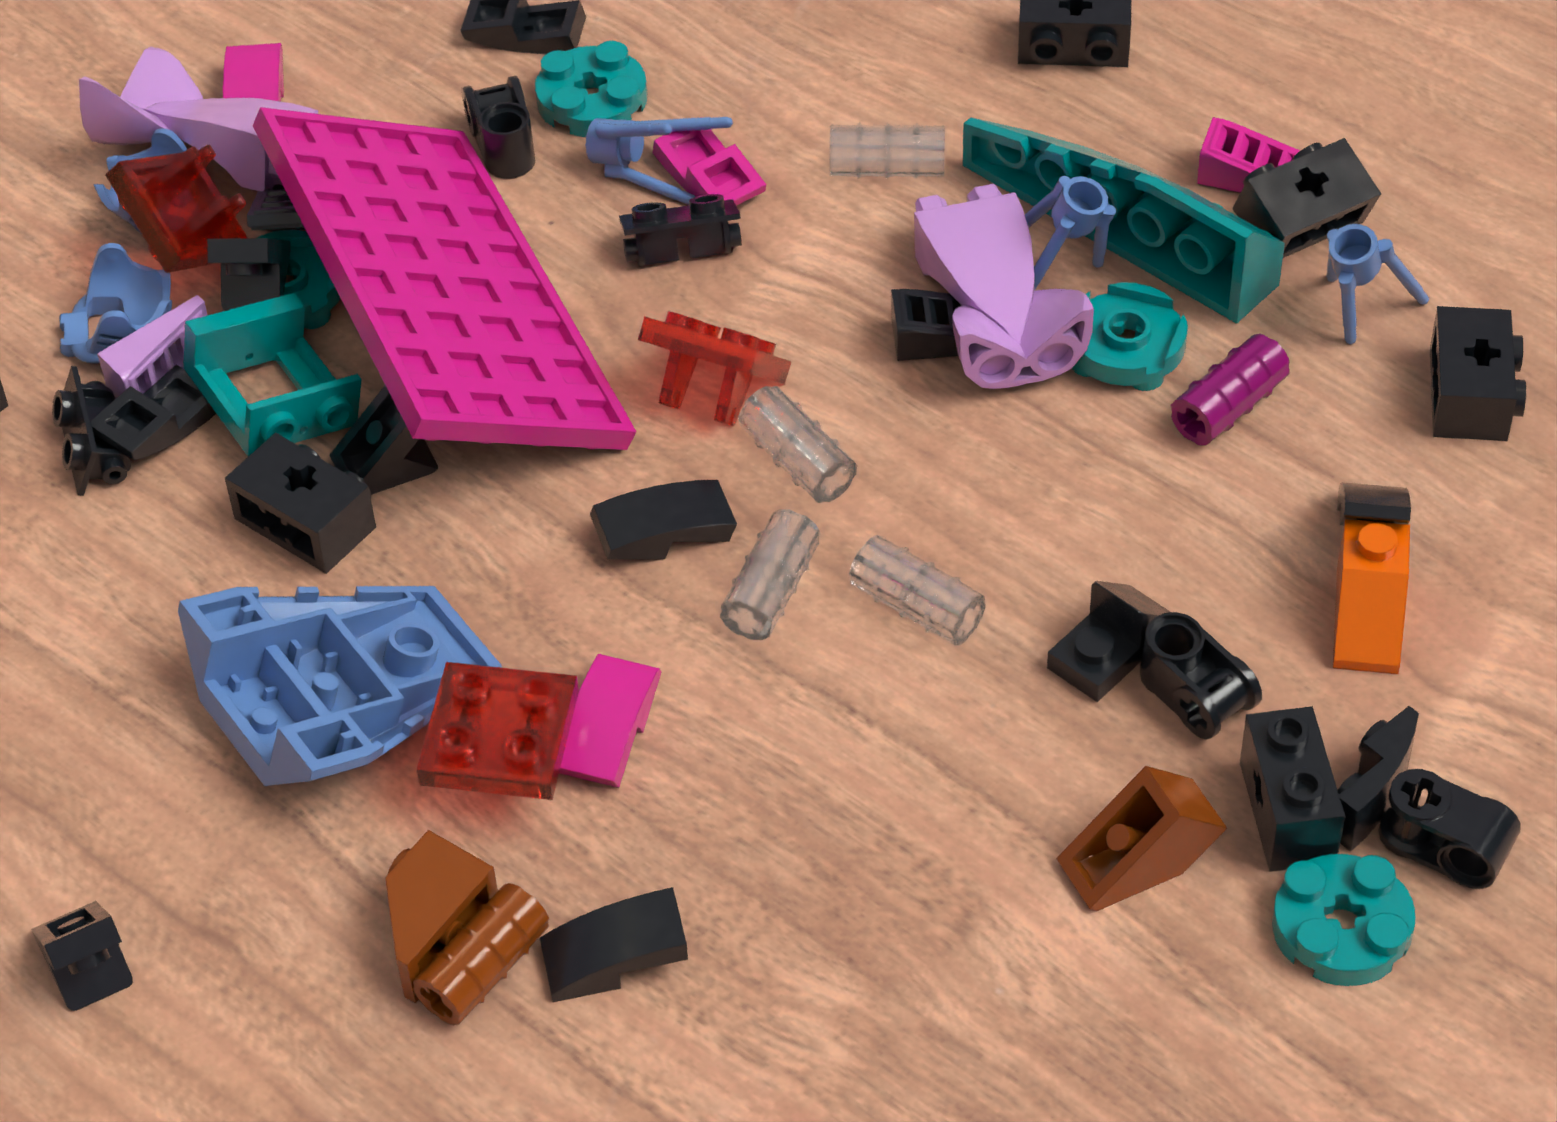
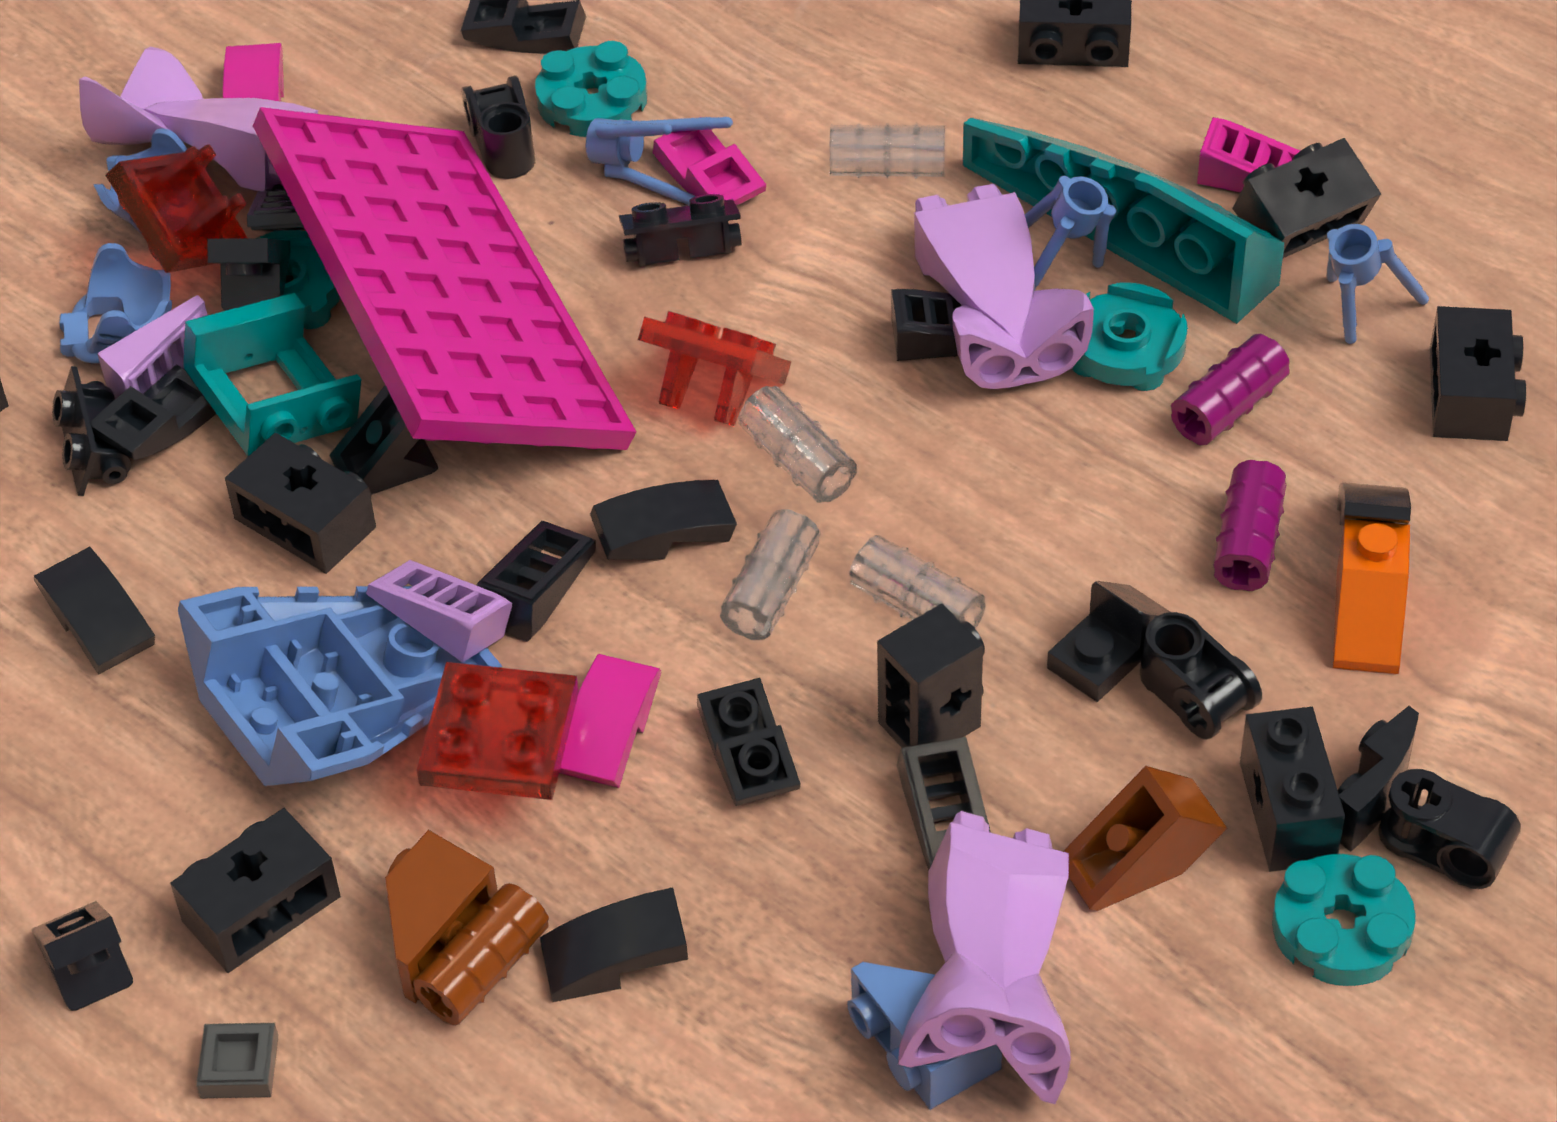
none -> black slope [34,547,155,675]
none -> black brick [170,808,341,973]
none -> dark grey tile [196,1023,278,1098]
none -> lavender slope [366,560,512,663]
none -> black slope [477,521,596,641]
none -> black slope [697,678,801,806]
none -> medium blue slope [847,962,1002,1110]
none -> black brick [877,603,985,748]
none -> black slope [897,737,991,871]
none -> lavender hips [898,811,1071,1104]
none -> magenta axle [1213,460,1287,591]

